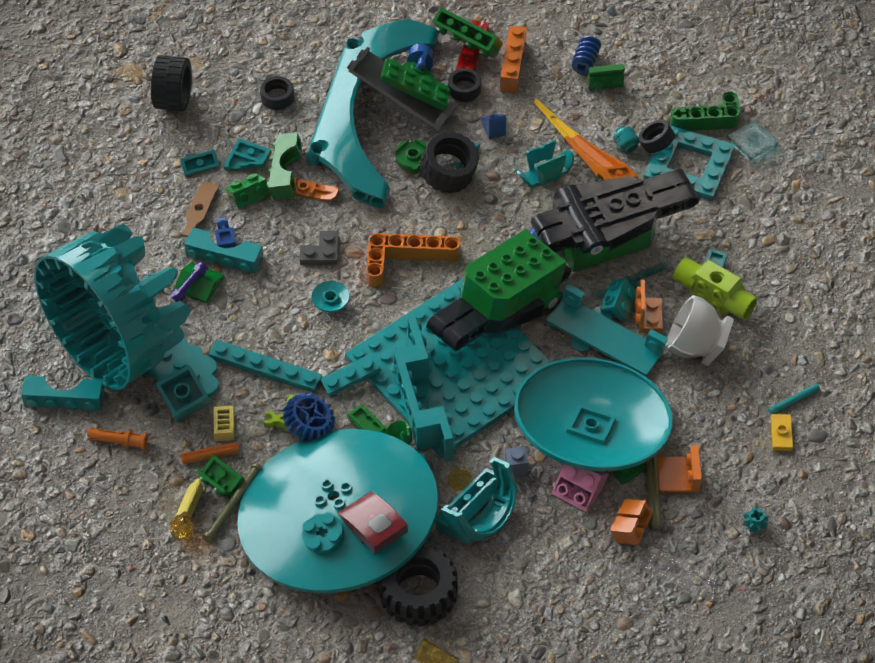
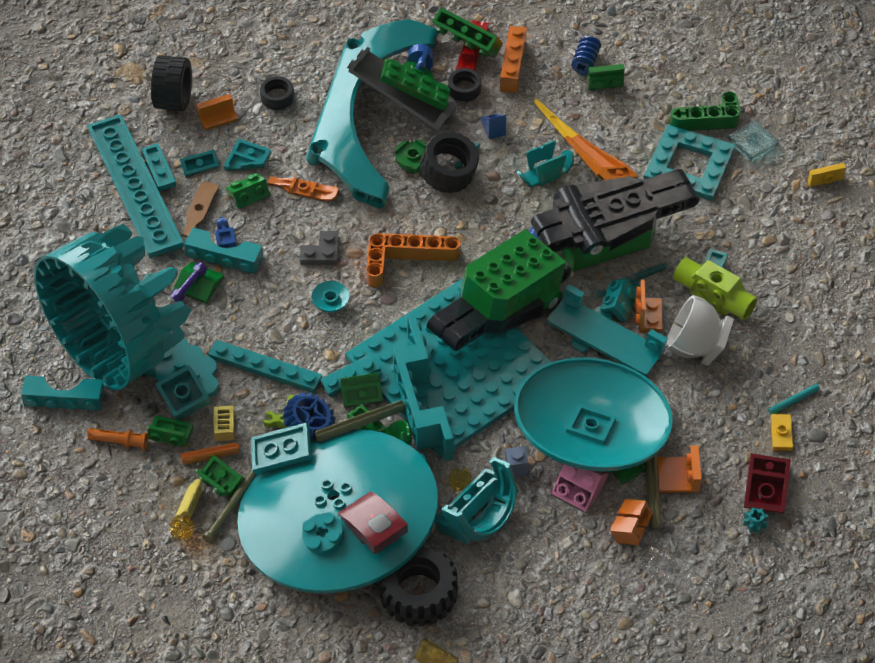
arch [267,132,303,200] -> none
teal head [613,126,639,153] -> none
black tyre [639,120,675,153] -> none
none -> teal plate [87,114,184,258]
none -> teal plate [141,143,176,191]
none -> green bracket [147,415,194,447]
none -> orange panel [196,94,238,130]
none -> teal plate [251,422,311,474]
none -> olive axle [315,400,405,442]
none -> green plate [340,372,383,407]
none -> dark red slope [744,453,791,514]
none -> yellow plate [808,163,846,187]

